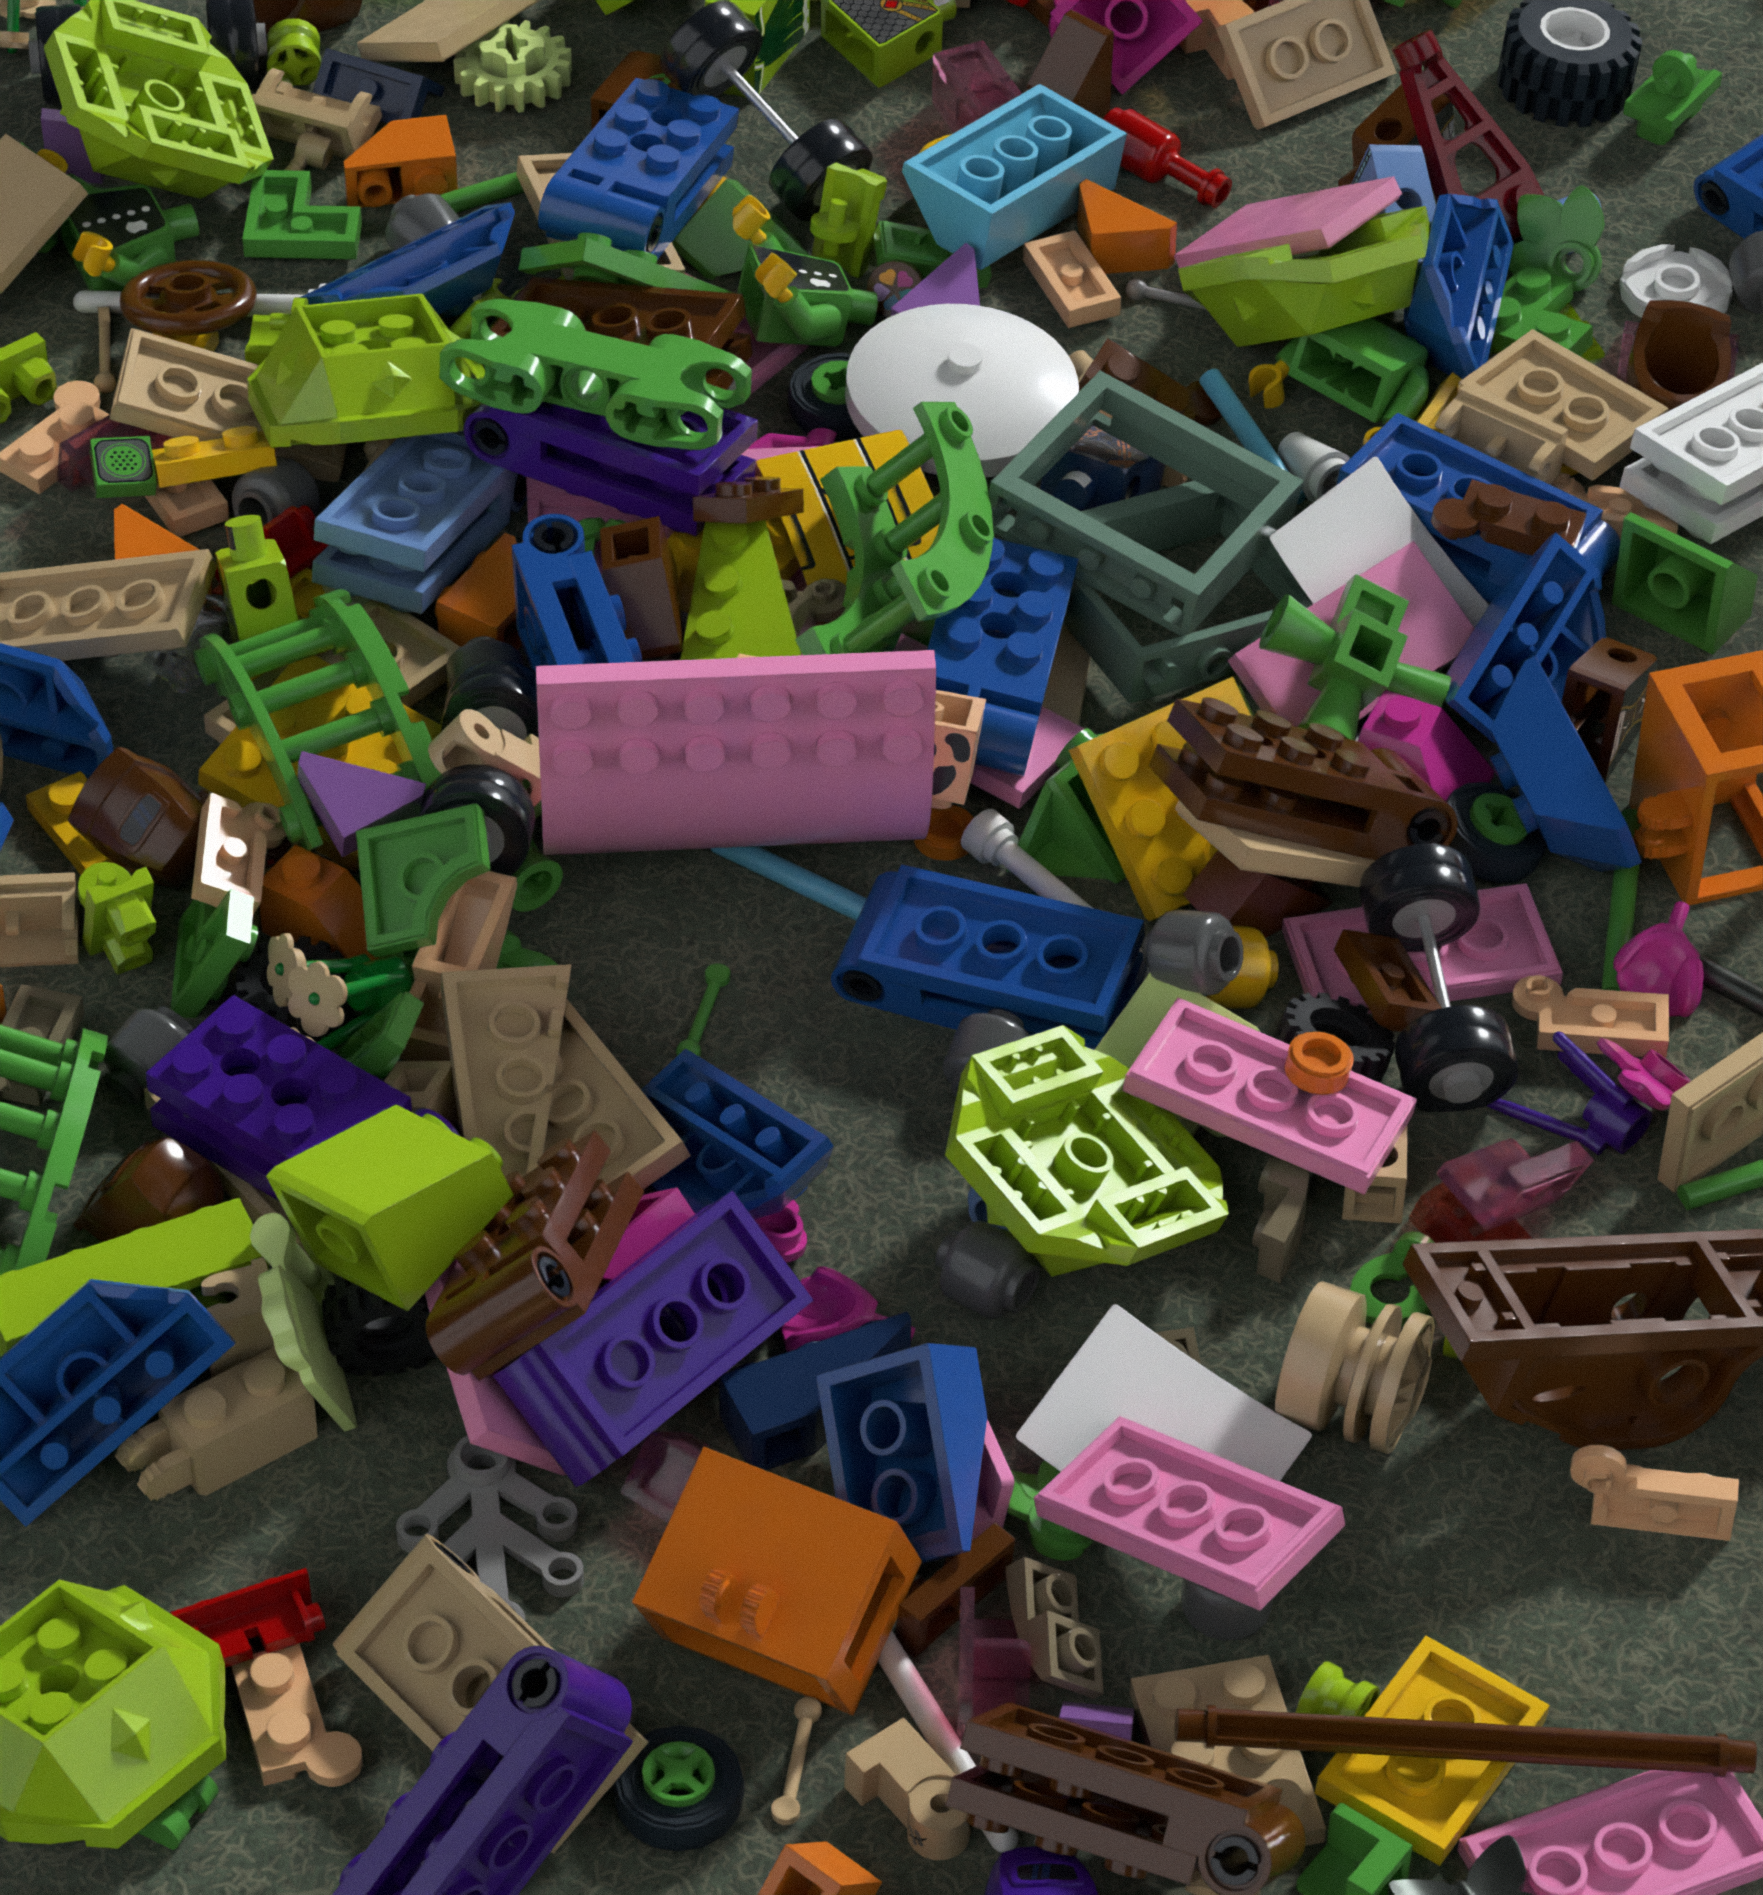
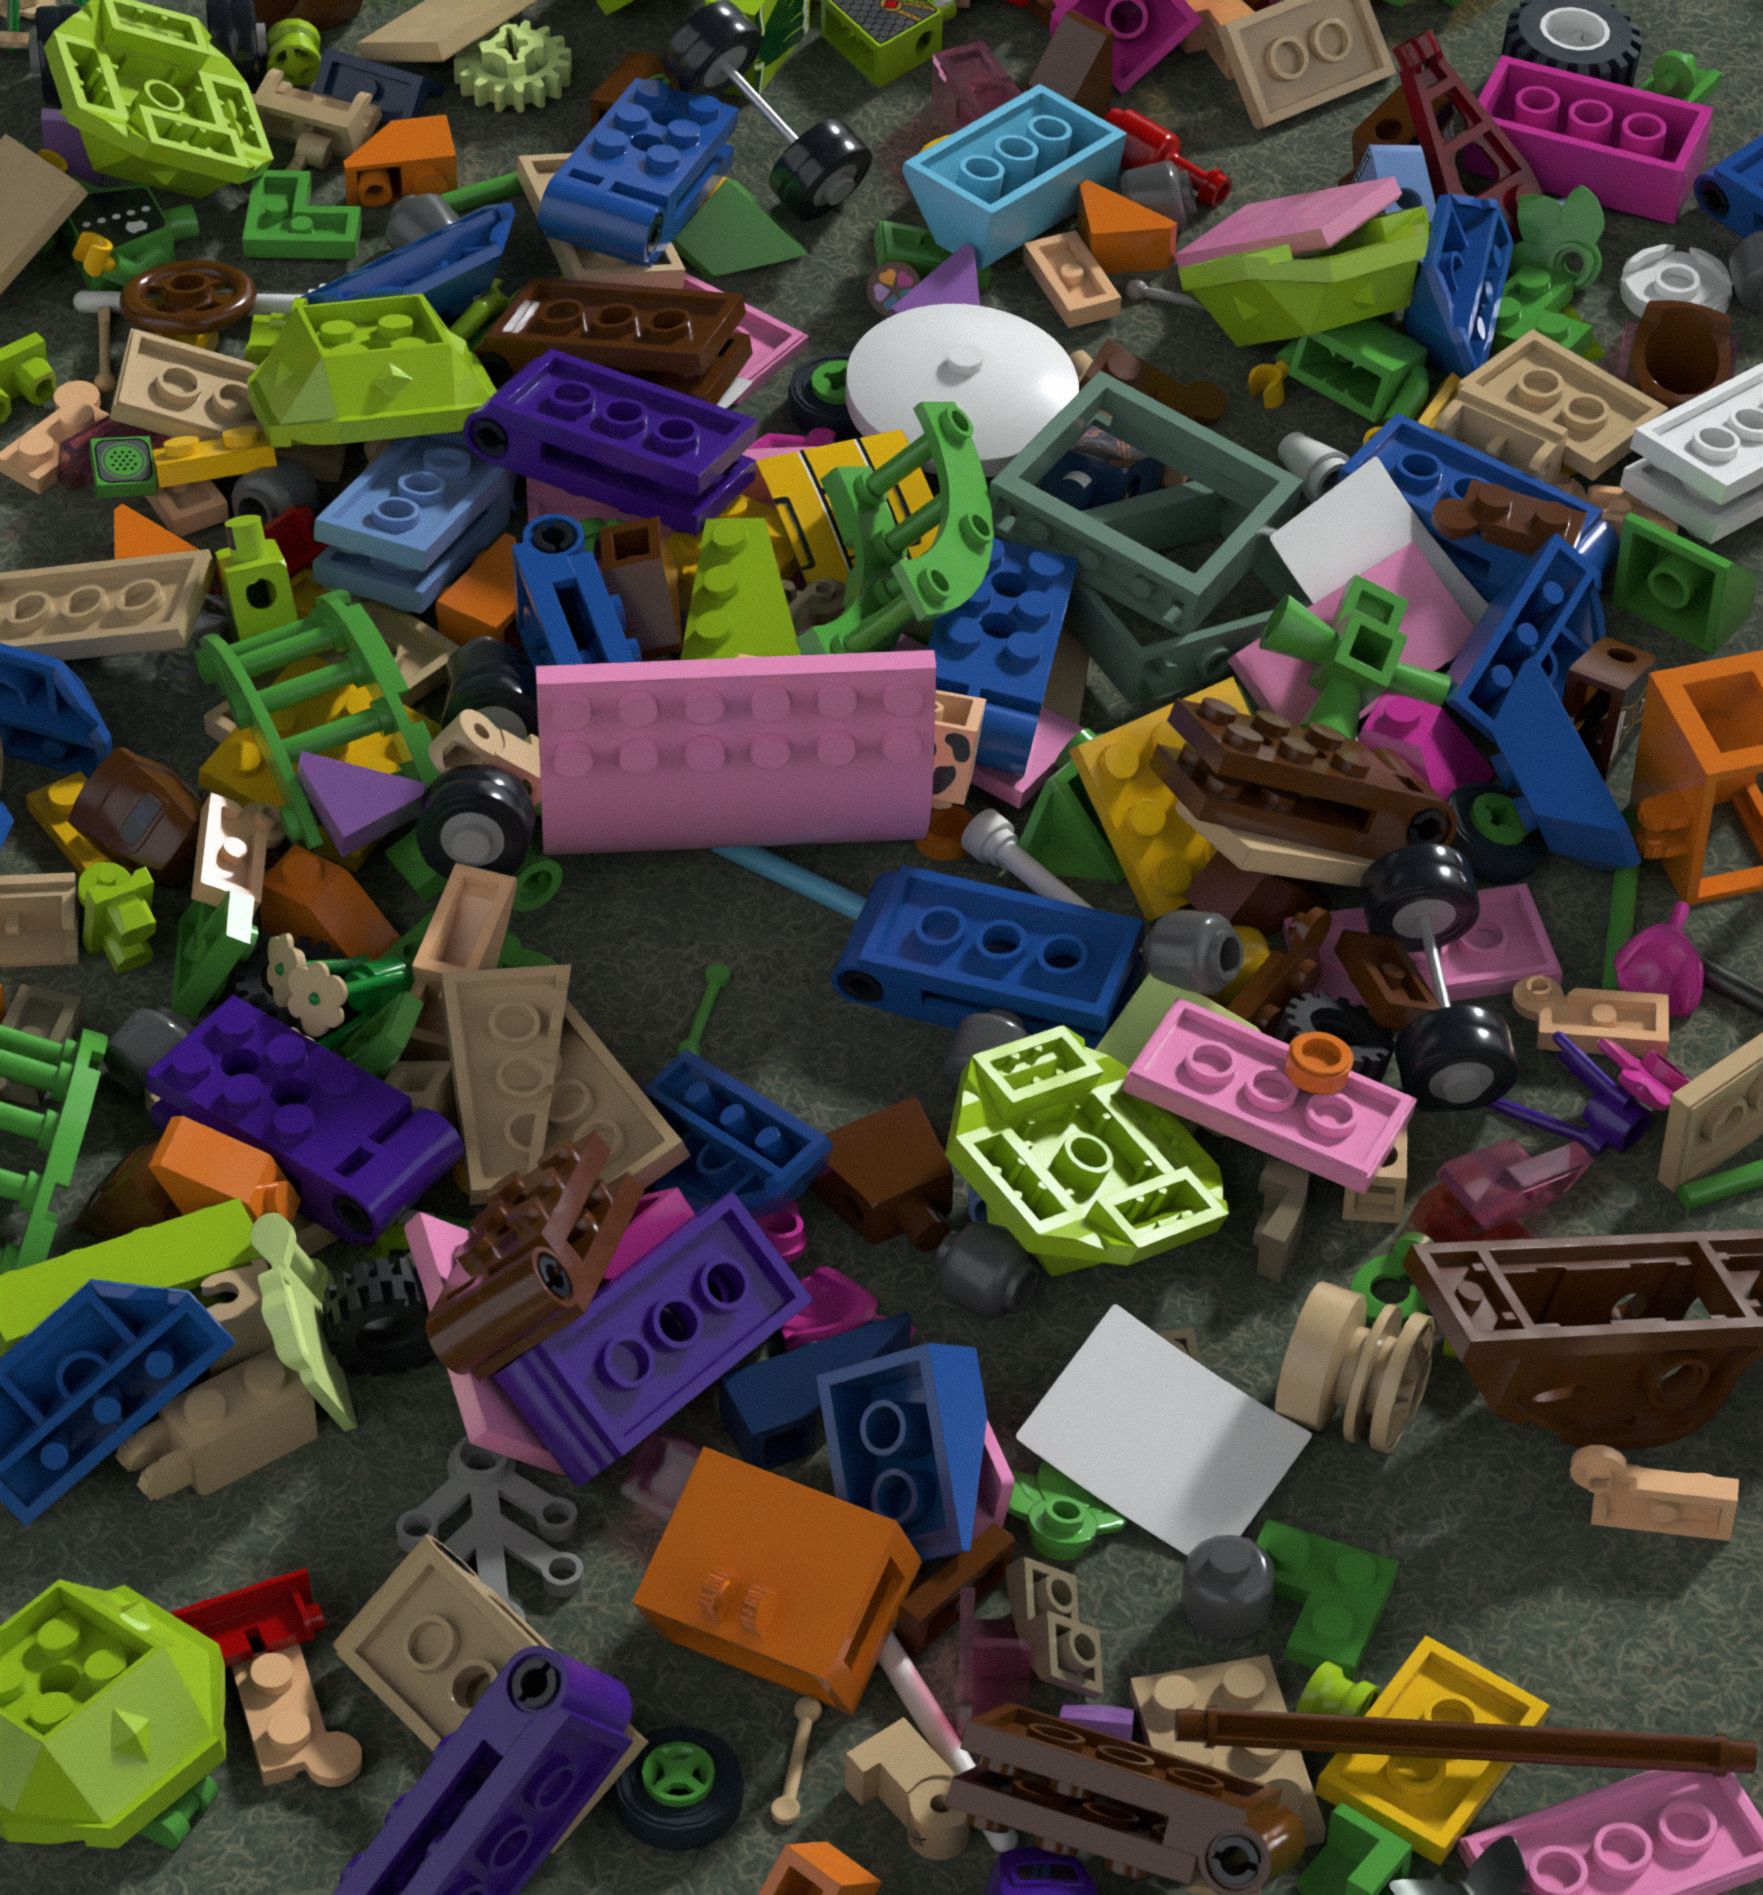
lime slope [266,1105,513,1312] -> none
bright green tile [356,803,490,958] -> none
bright green piece [439,299,752,450] -> none
bright green wing [518,233,745,302] -> none
reddish brown plate [693,477,804,523] -> none
bright green torso [732,195,878,347] -> none
lime hips [809,162,887,278] -> none
bright pink tile [1034,1416,1345,1611] -> none
medium azure bar [1199,369,1306,504] -> none
none -> orange slope [148,1116,302,1224]
none -> reddish brown torso [808,1096,954,1252]
none -> dark grey head [1115,161,1197,232]
none -> reddish brown hinge [1226,907,1332,1038]
none -> bright green plate [1256,1519,1399,1681]
none -> dark pink brick [1462,55,1713,225]

